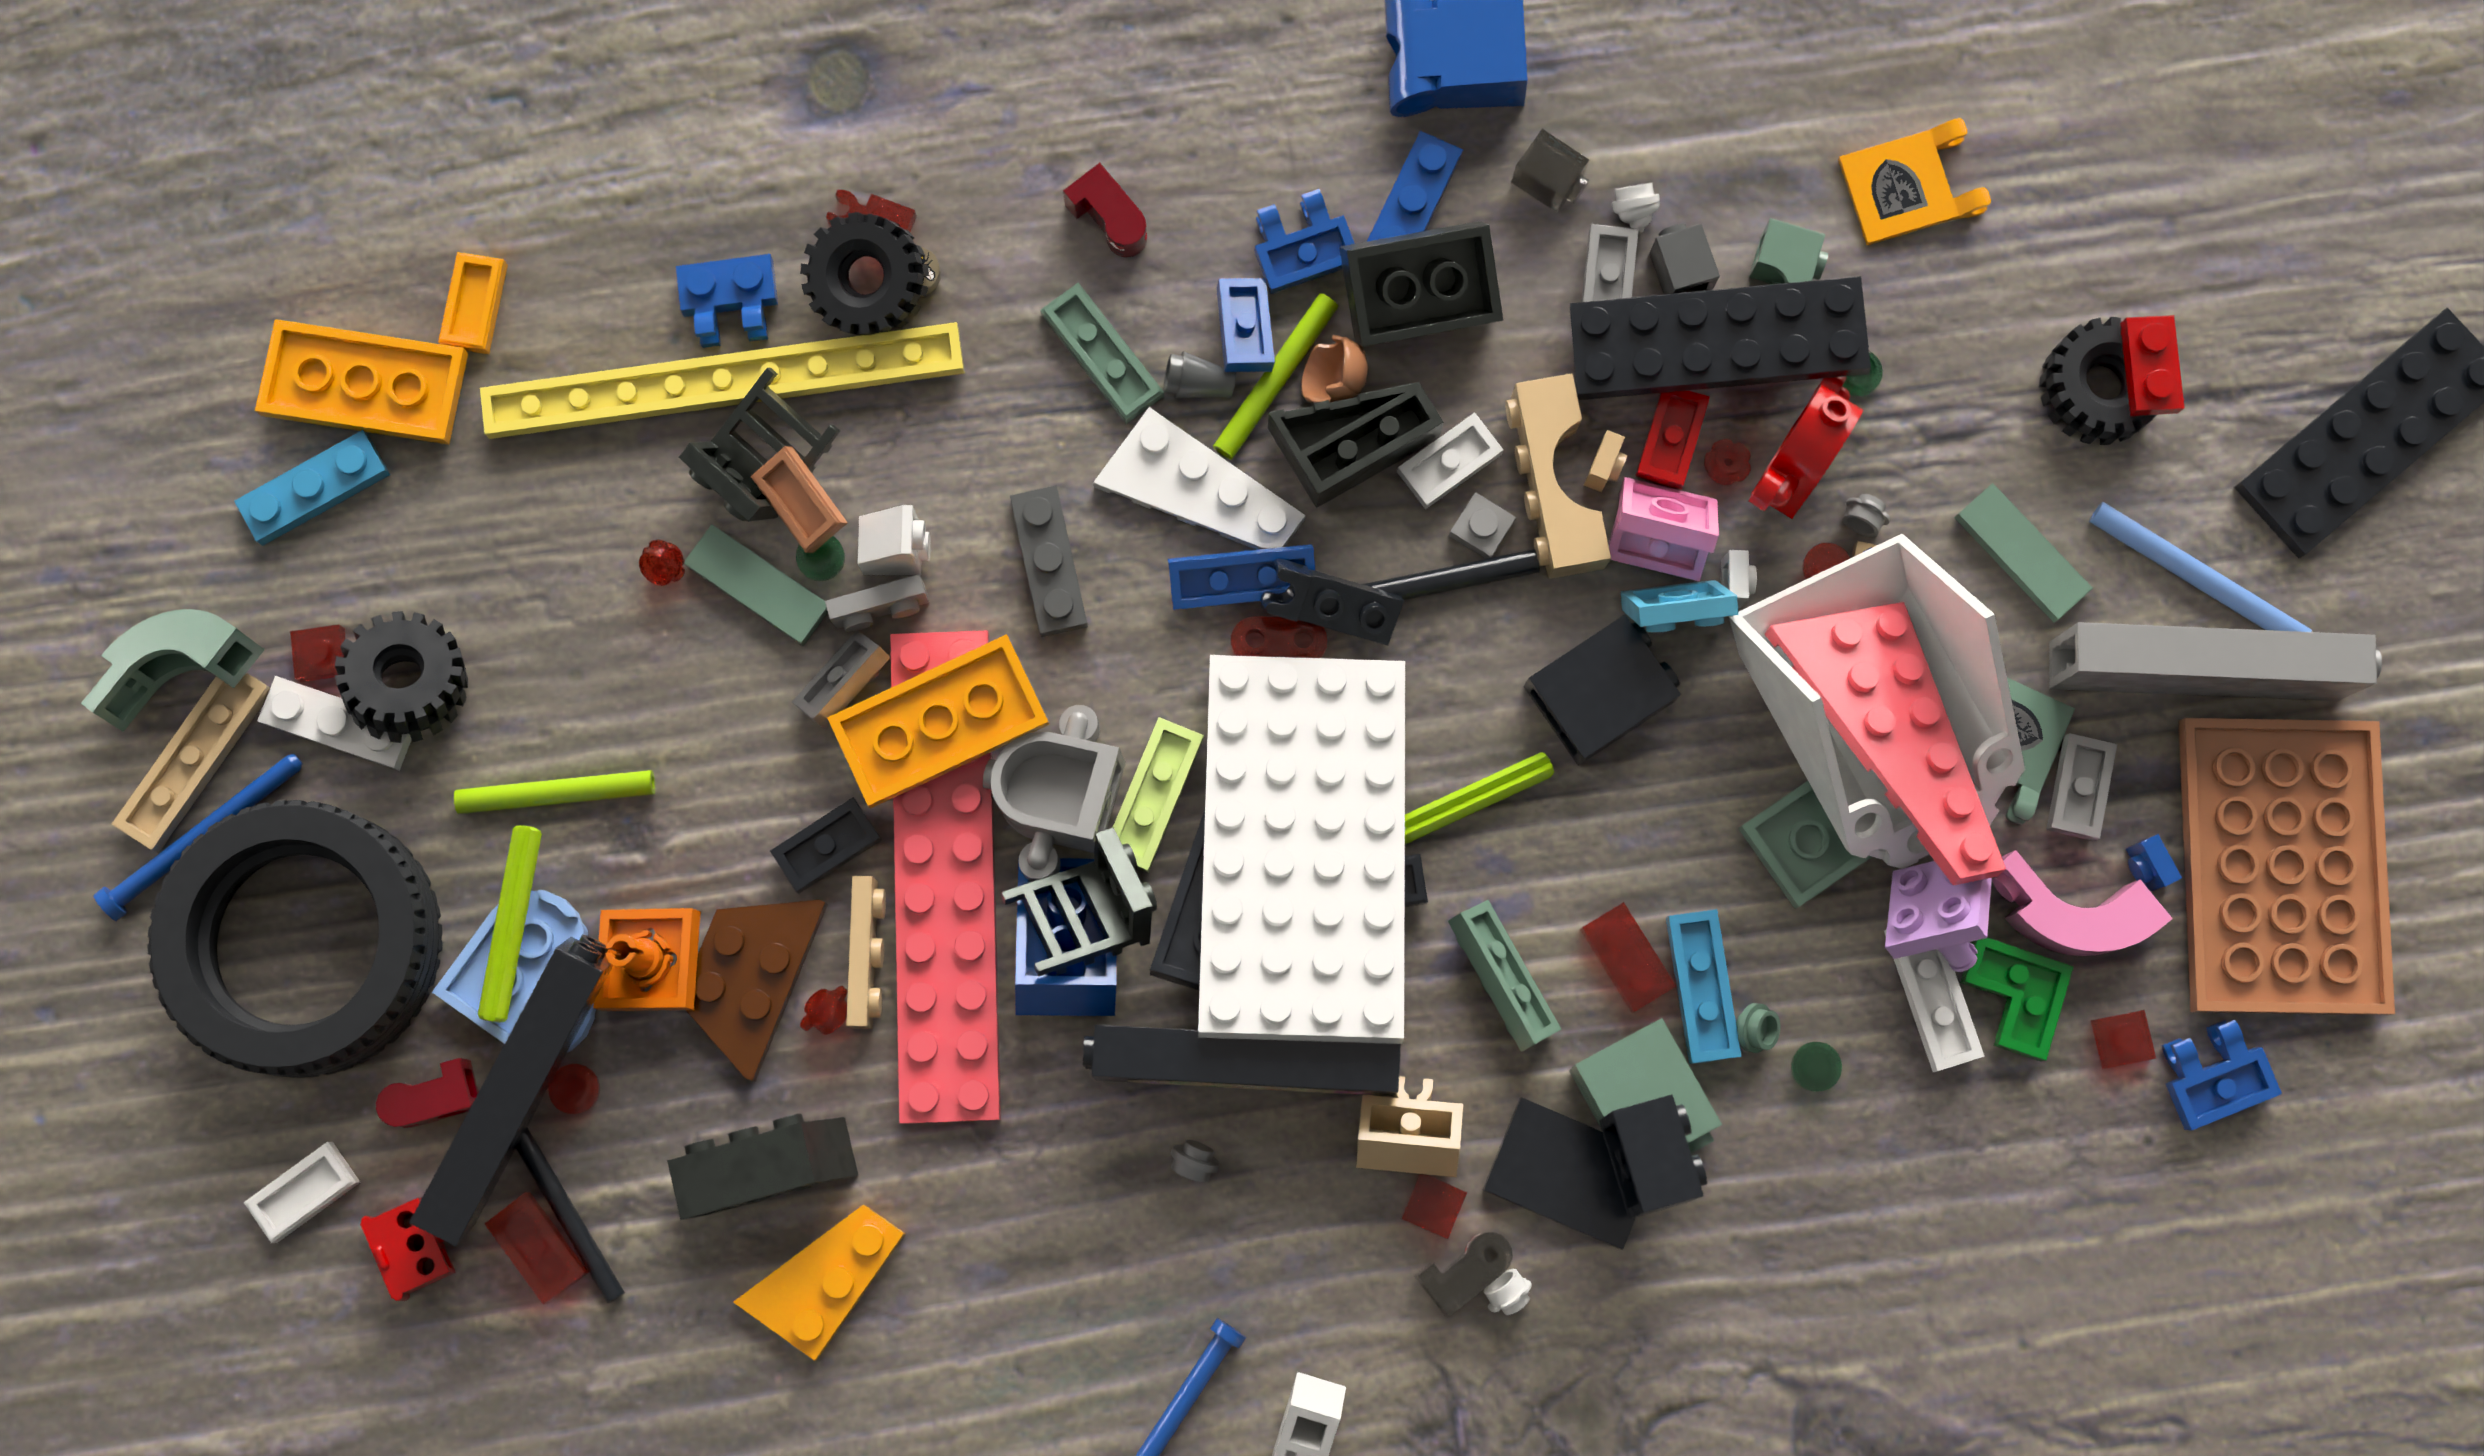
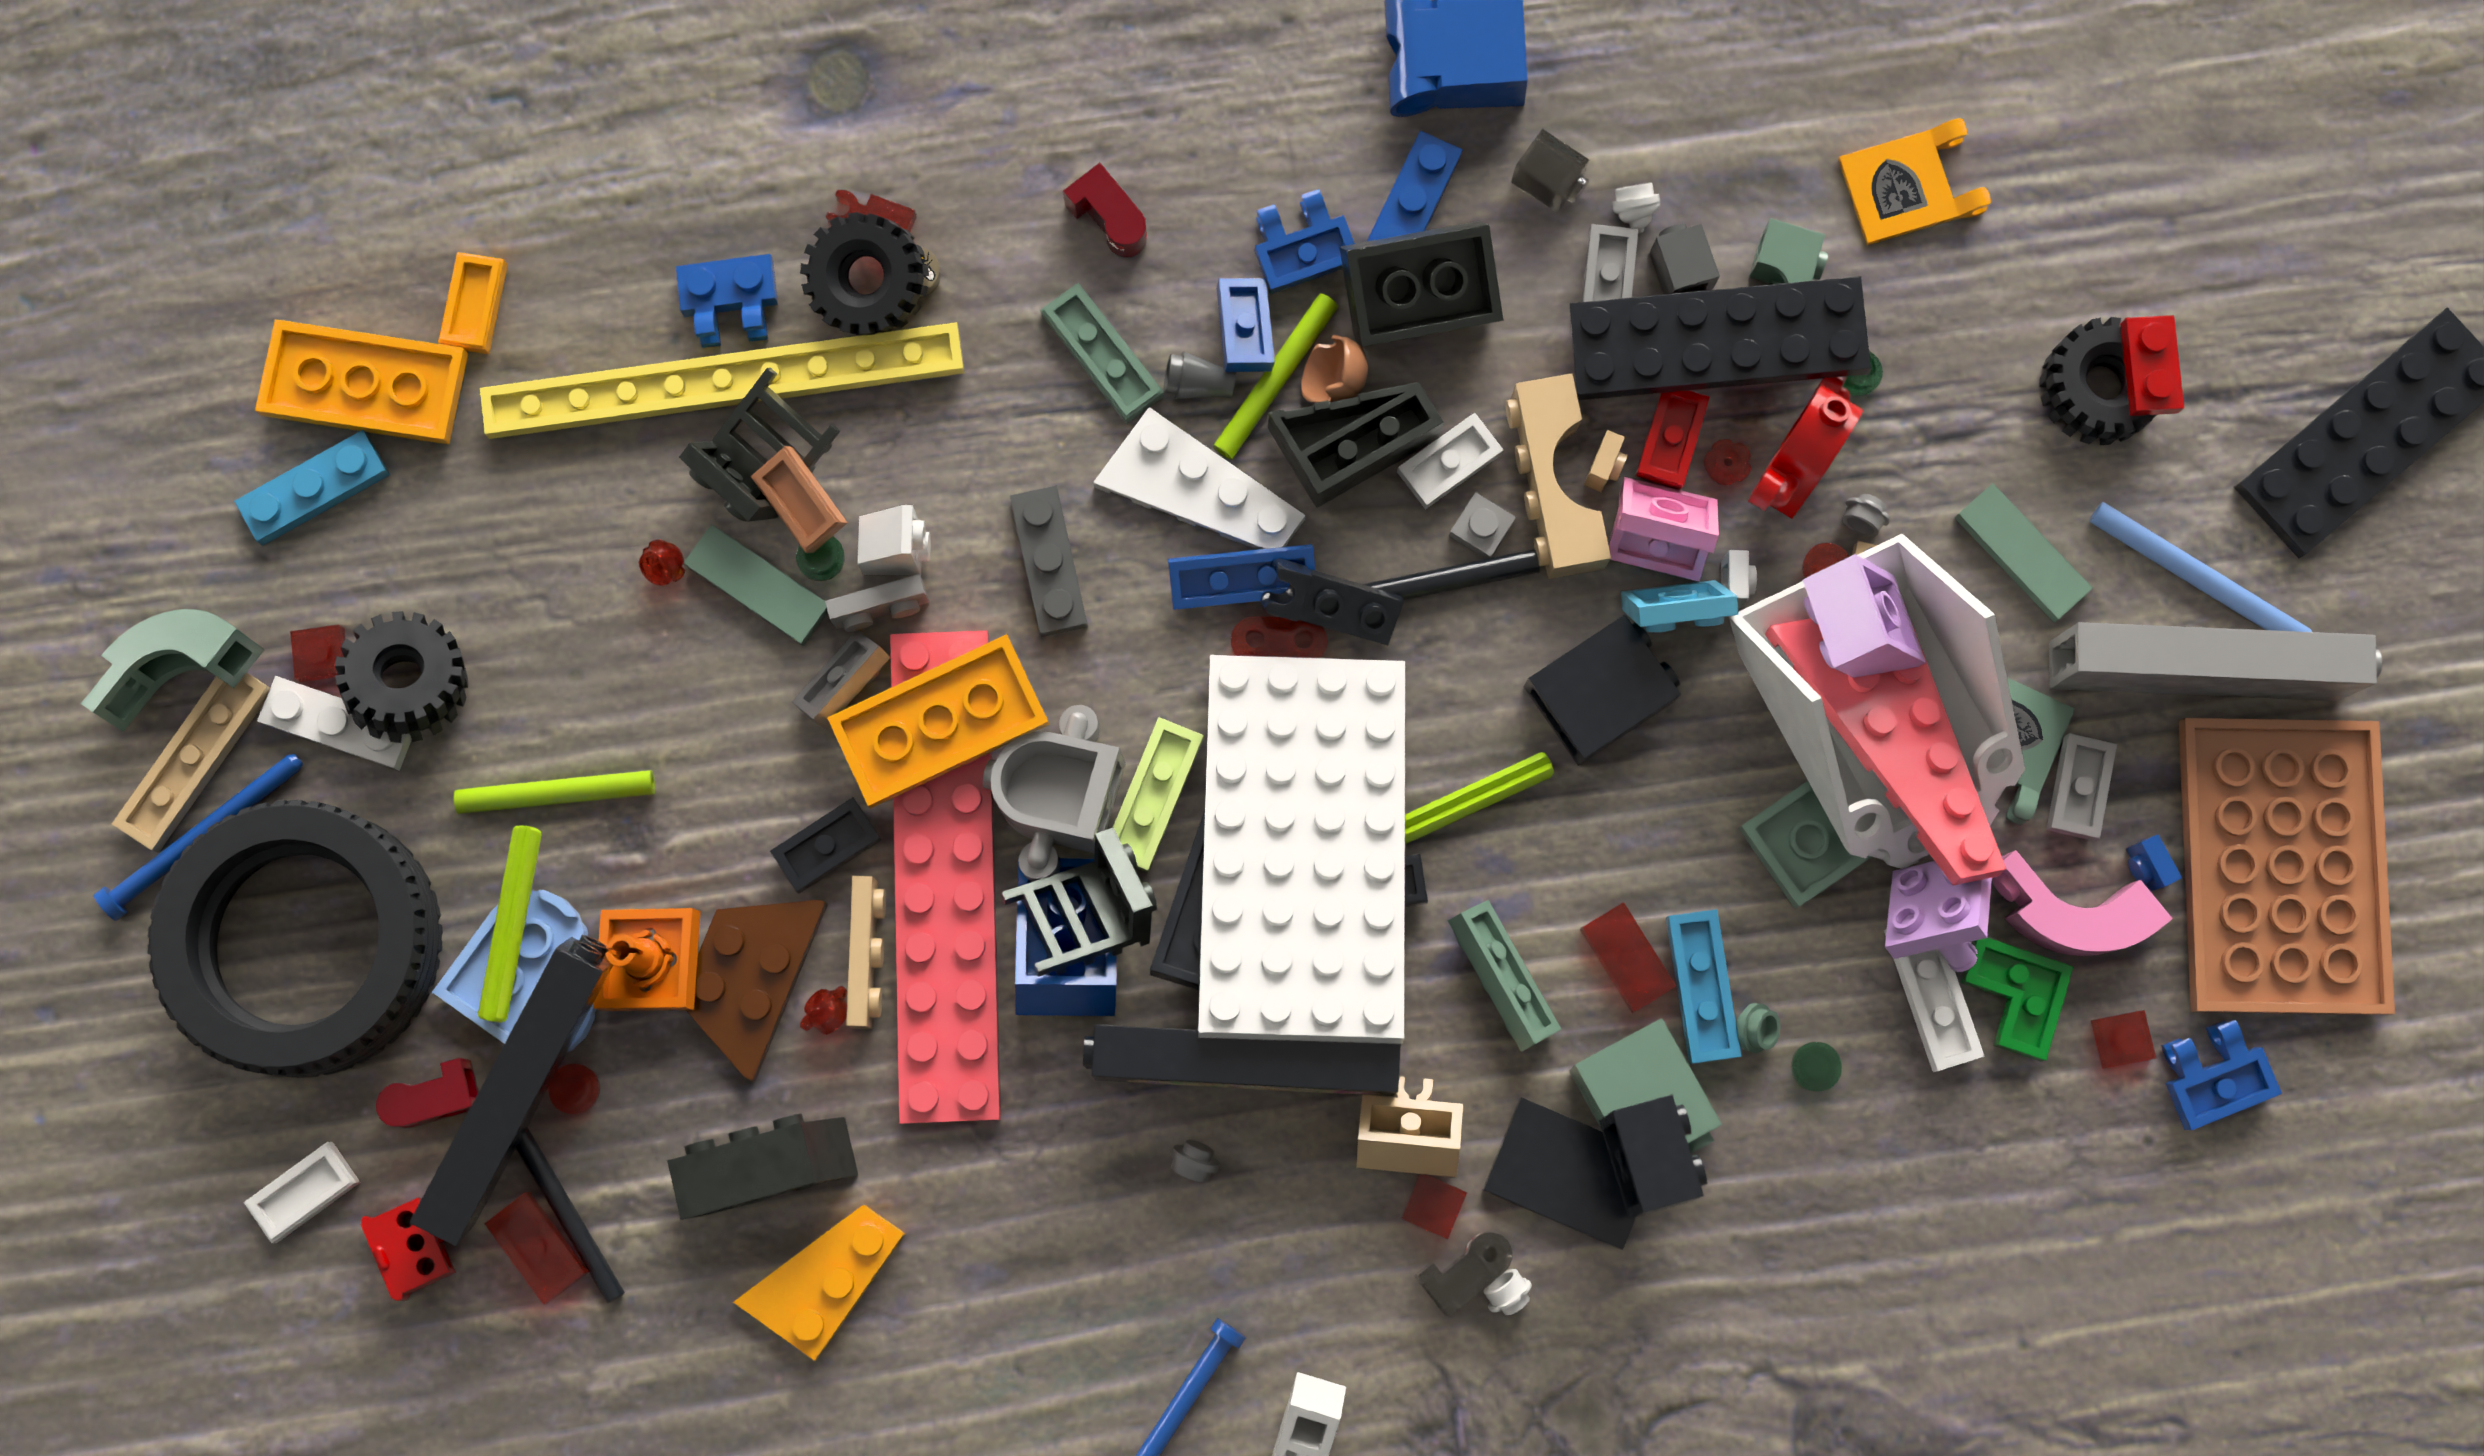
none -> lavender slope [1802,554,1926,678]

